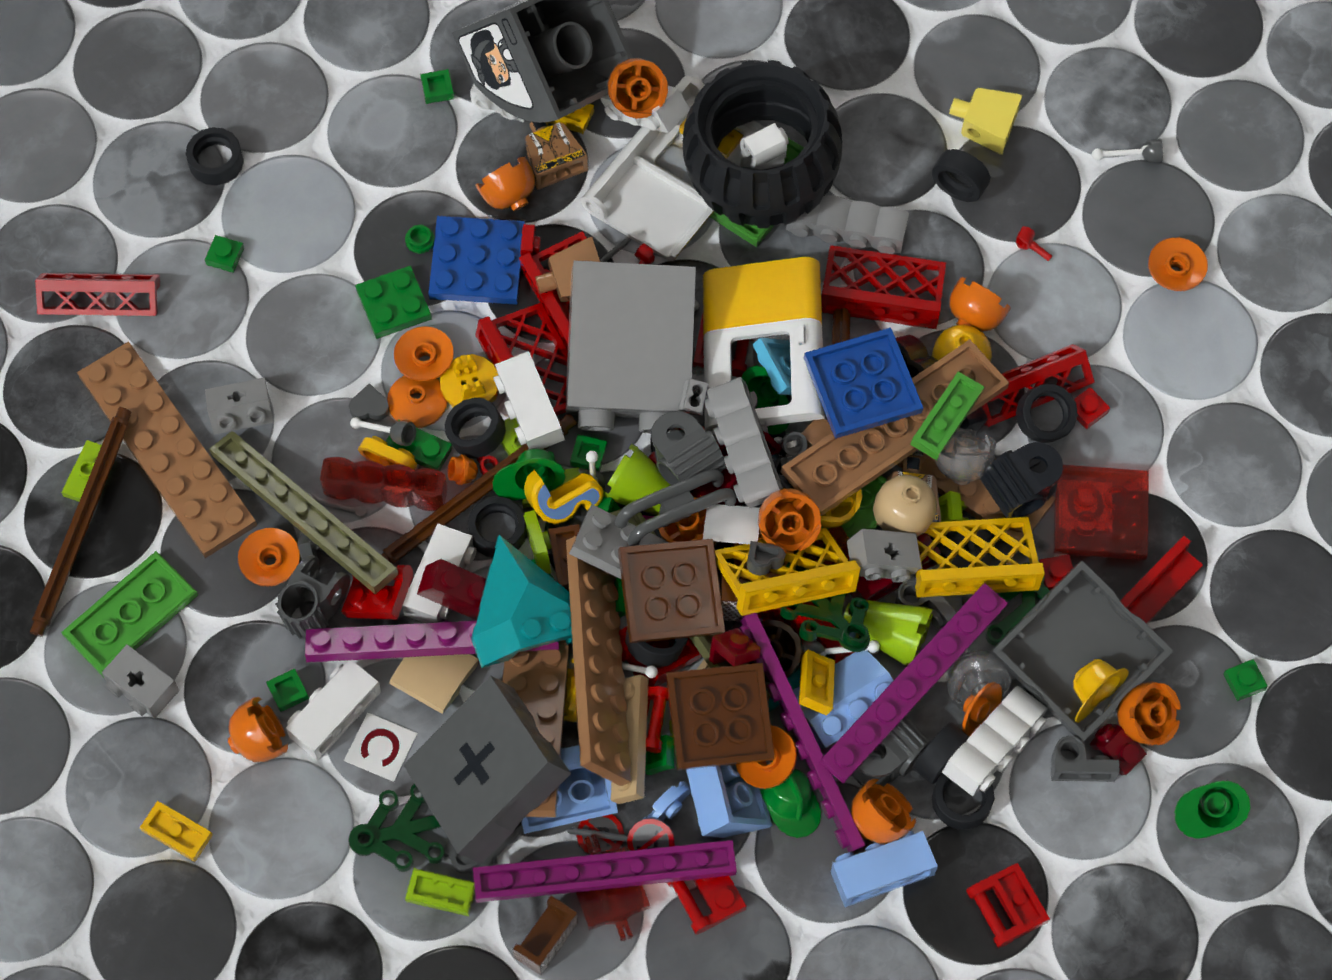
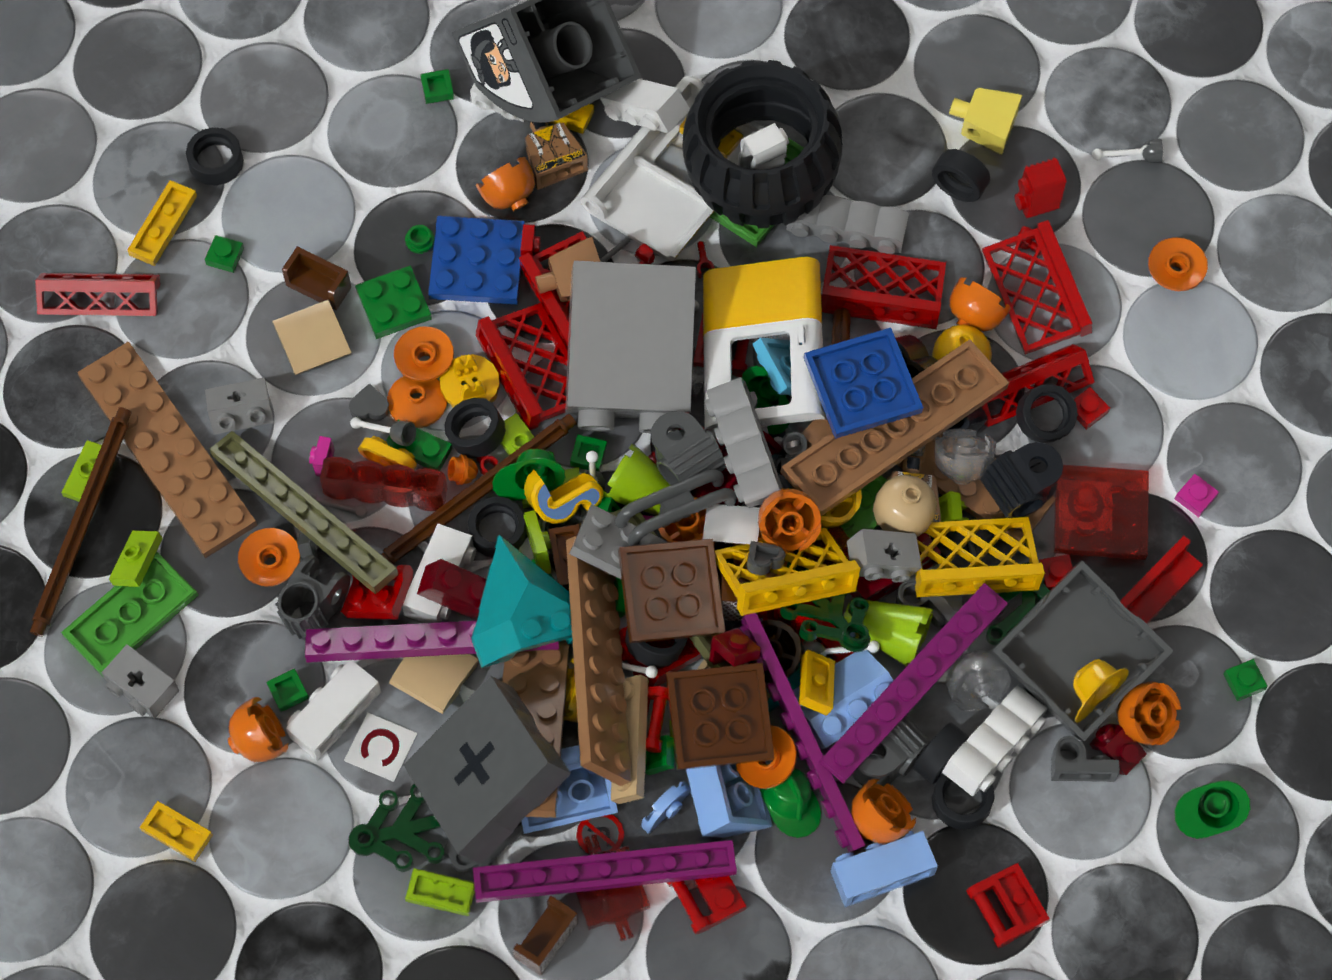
white brick [493,351,565,449] -> none
dark grey piece [567,818,675,851] -> none
orange cylinder [607,58,668,119] -> none
light grey piece [679,379,709,416] -> none
bright green plate [910,371,984,460] -> none
orange dish [962,682,1003,737] -> none
none -> lime plate [109,531,163,587]
none -> yellow plate [127,180,197,266]
none -> tan slope [272,300,351,376]
none -> reddish brown panel [282,246,352,311]
none -> dark pink plate [309,436,335,478]
none -> red hand [696,241,715,278]
none -> red fence [982,220,1092,355]
none -> red brick [1014,157,1067,218]
none -> dark pink plate [1174,474,1219,518]

